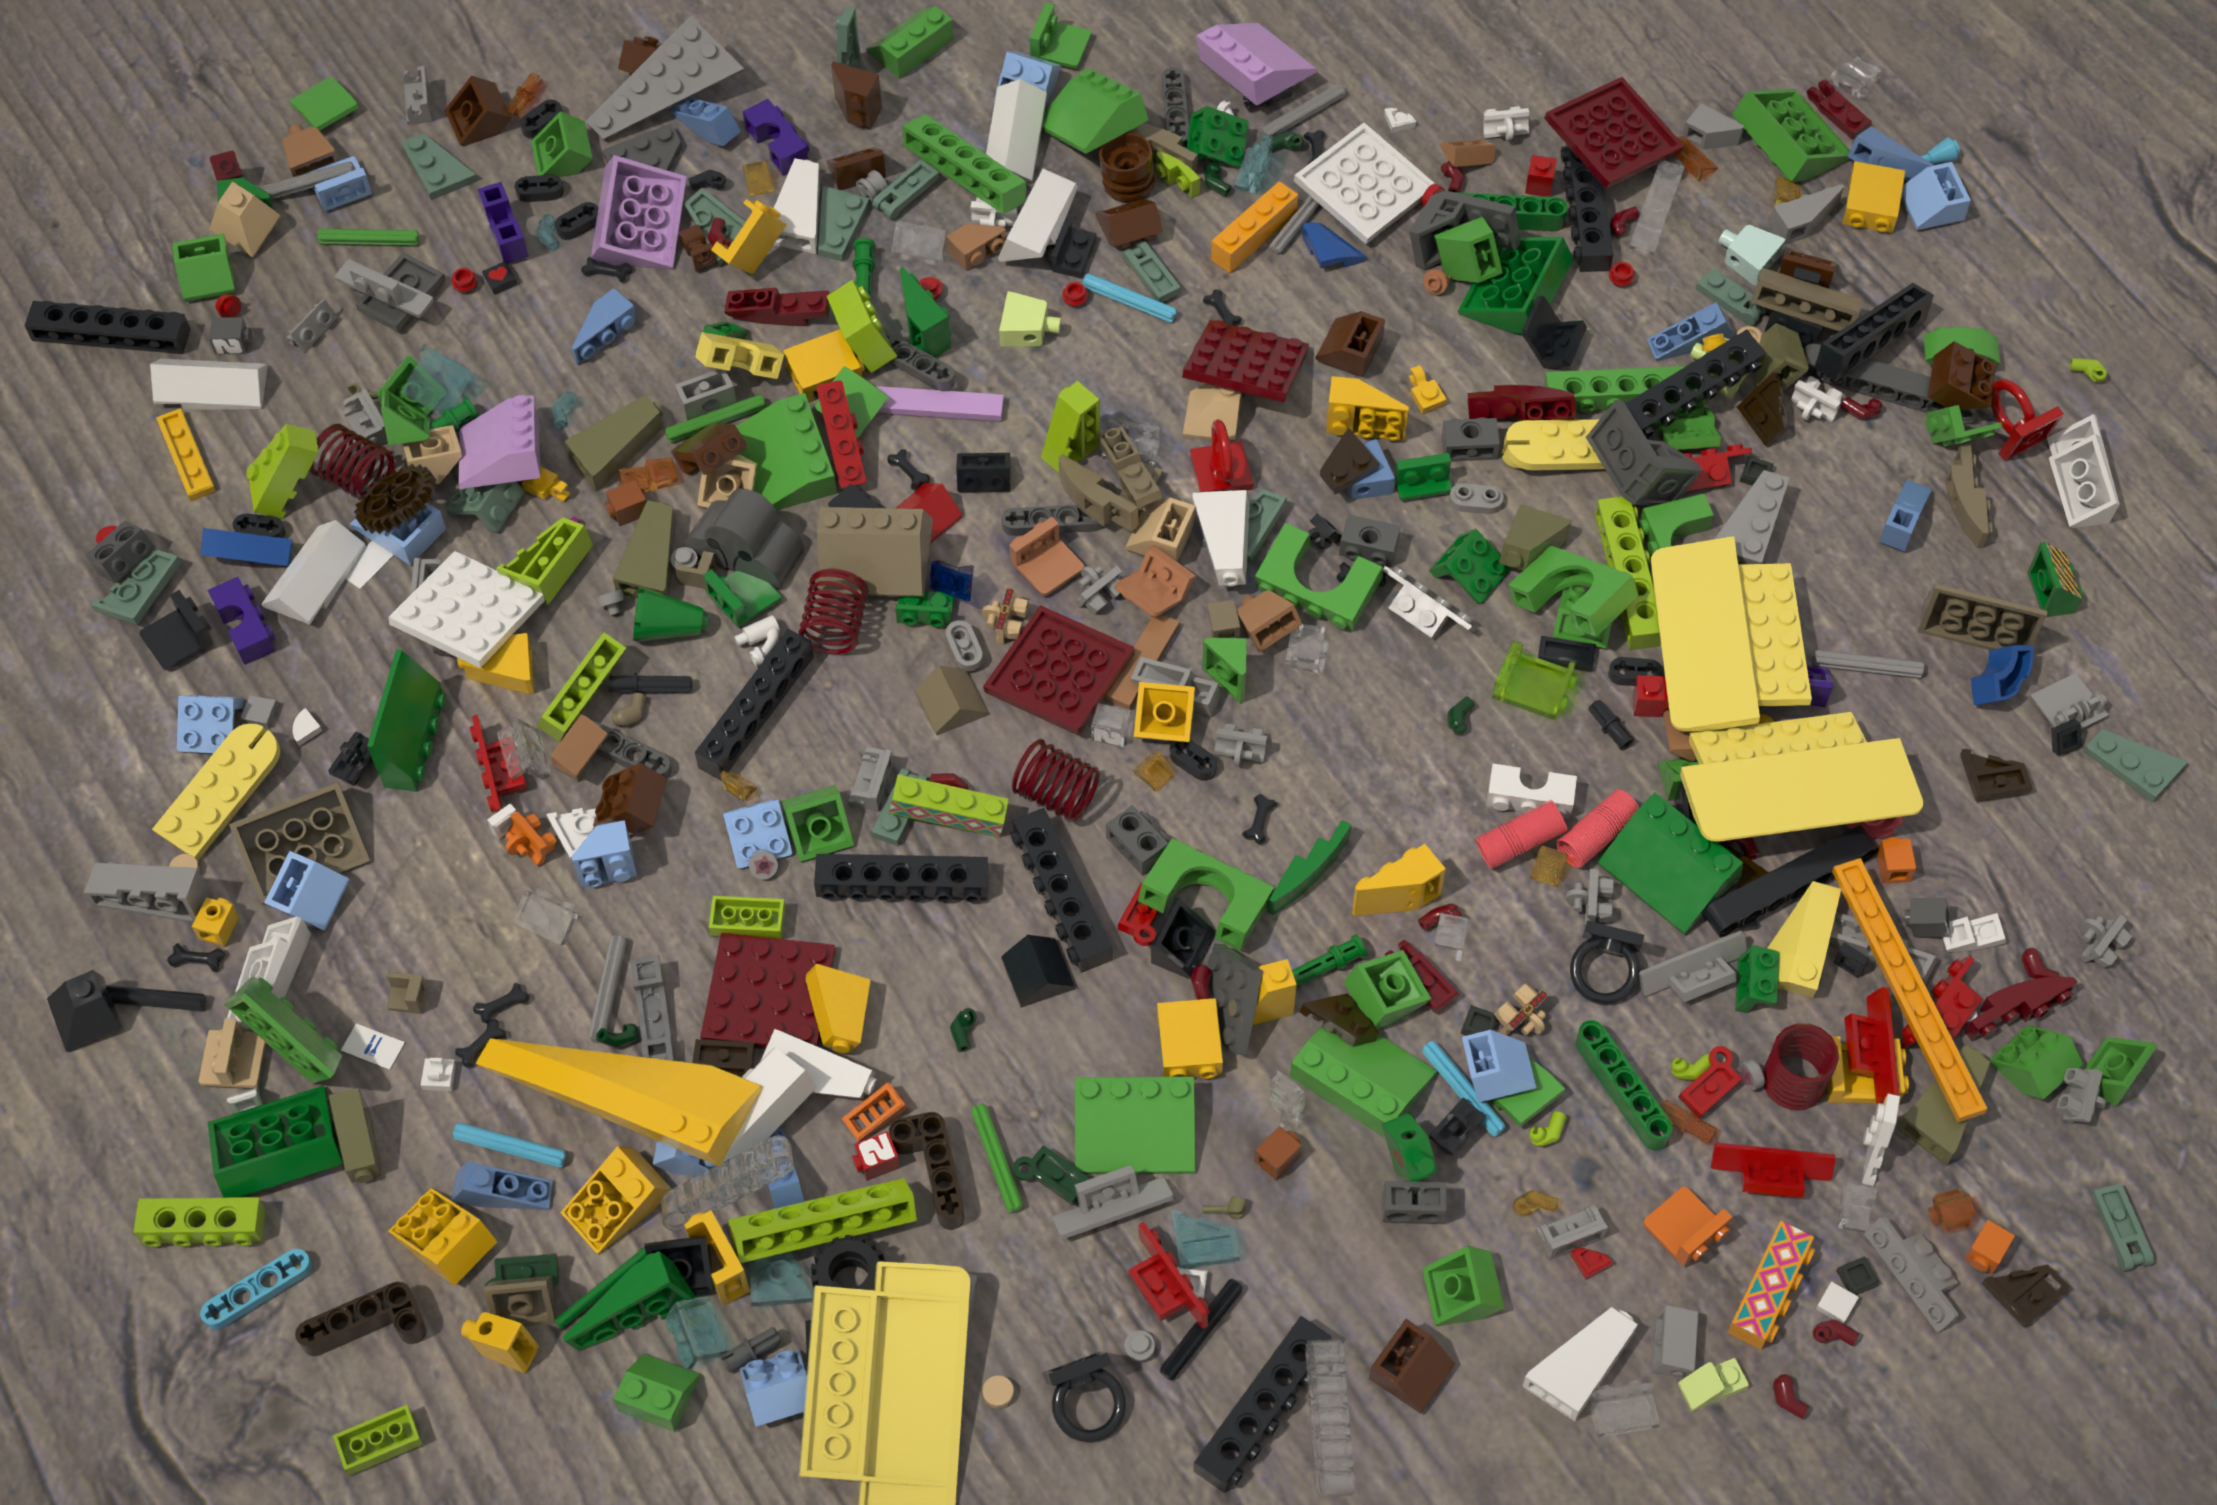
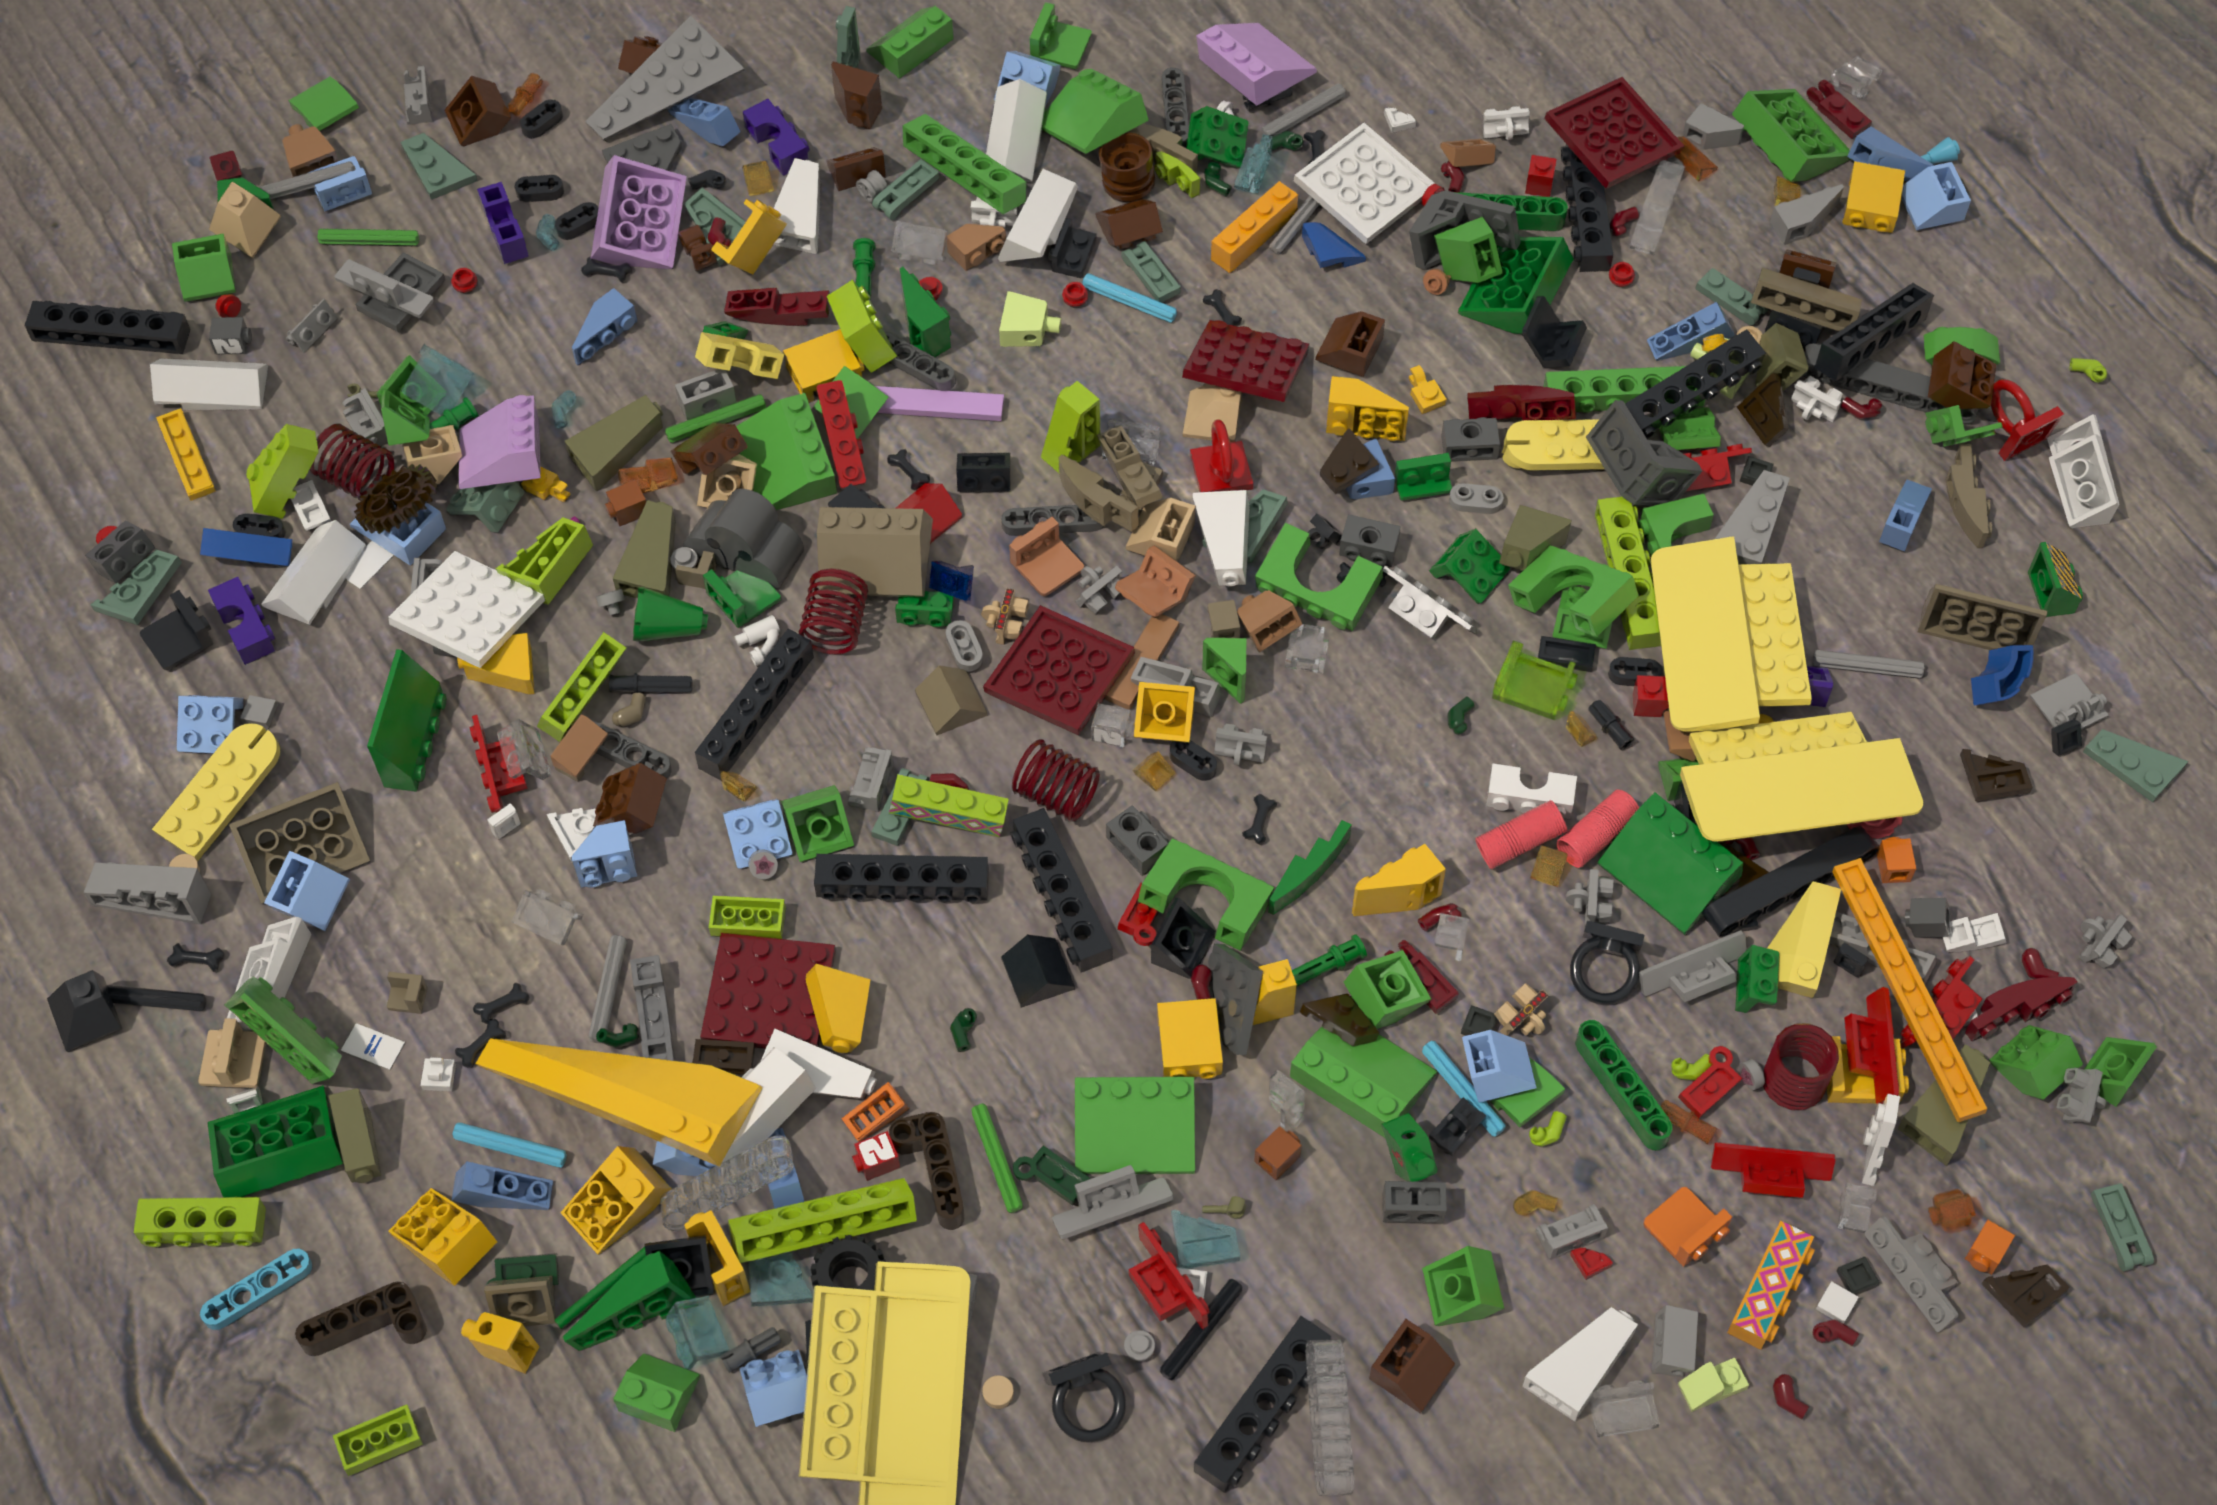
yellow brick [192,897,239,947] -> none
white tile [293,708,322,746] -> none
black hips [328,731,373,786] -> none
black tile [482,261,517,294] -> none
orange hips [505,811,557,867] -> none
bright green slope [531,111,593,177] -> none
sand green wing [818,185,870,262] -> none
light aqua torso [1718,225,1786,286] -> none
none -> white slope [291,480,331,531]
none -> clear yellow slope [1566,711,1597,747]

